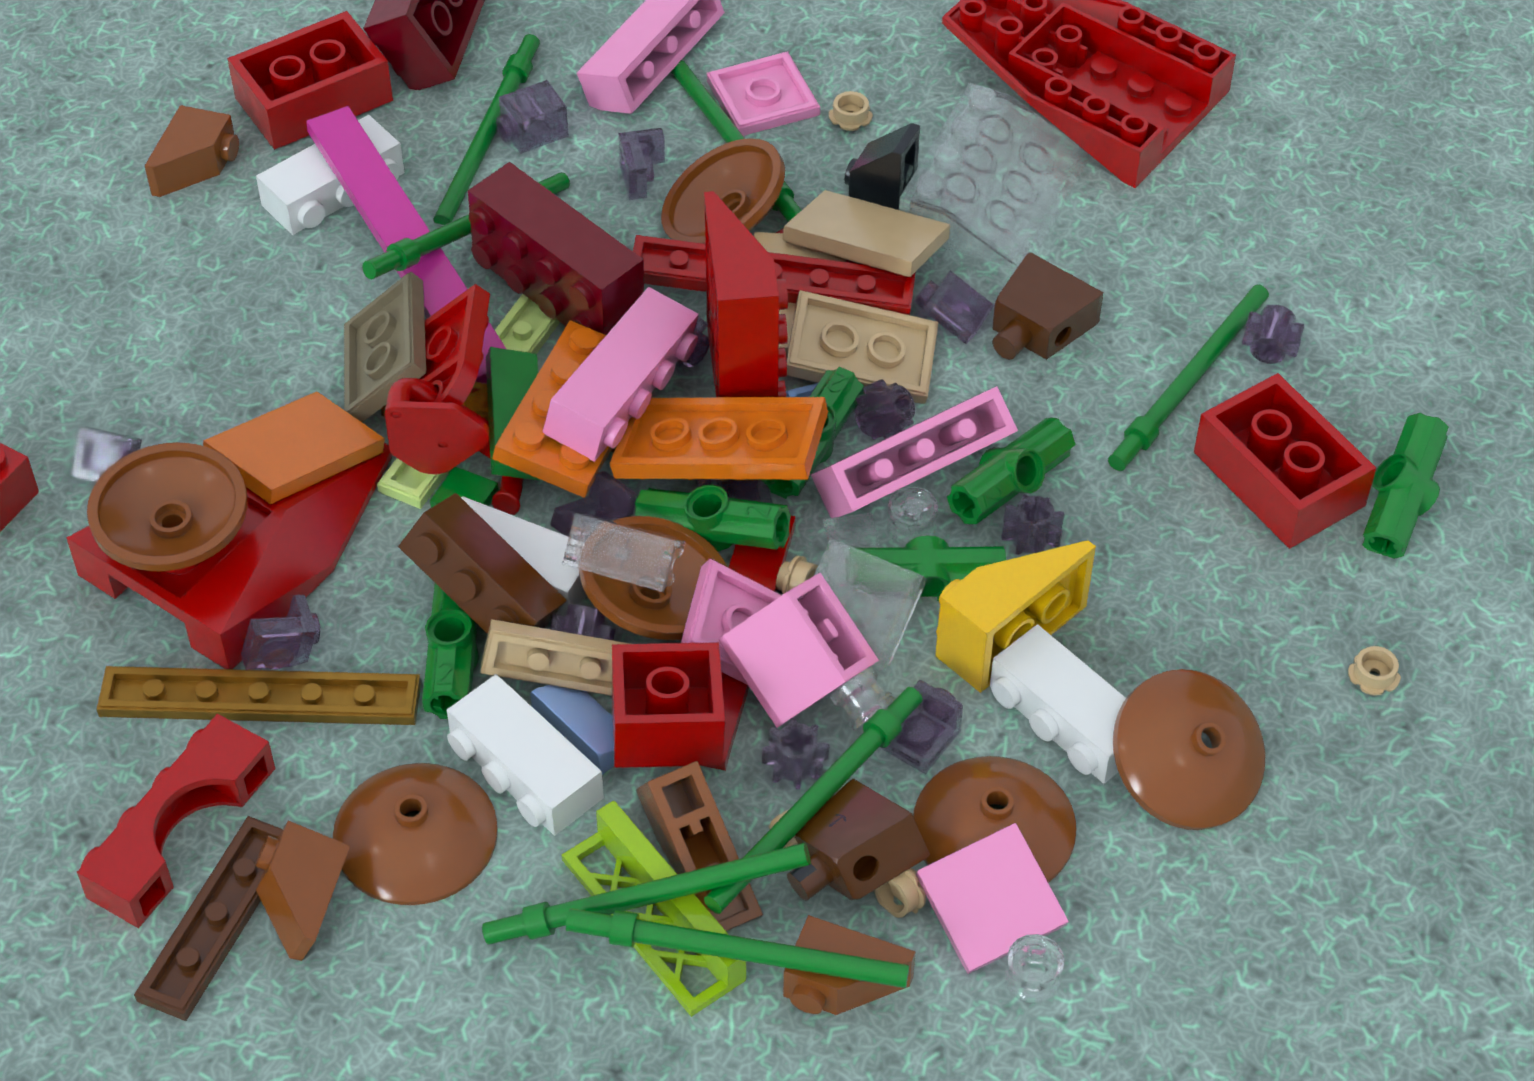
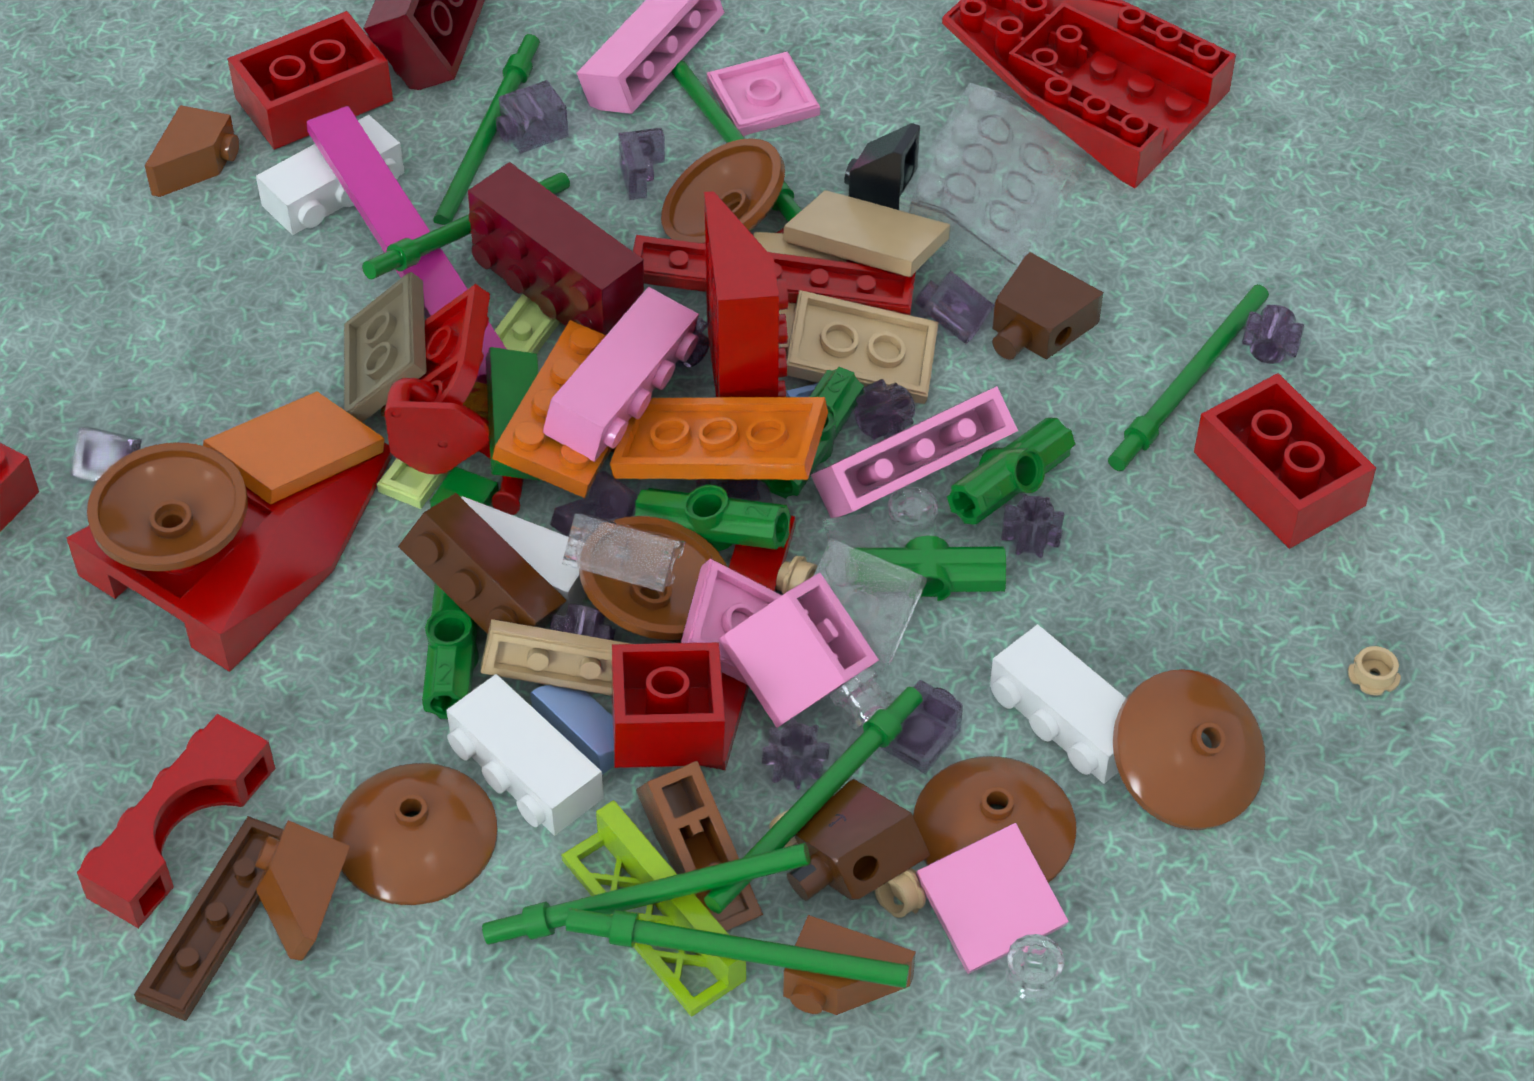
pearl gold tile [96,666,421,725] -> none
clear purple bracket [241,595,320,670] -> none
tan plate [829,91,873,131] -> none
yellow slope [935,540,1096,693] -> none
green piece [1362,413,1449,559] -> none

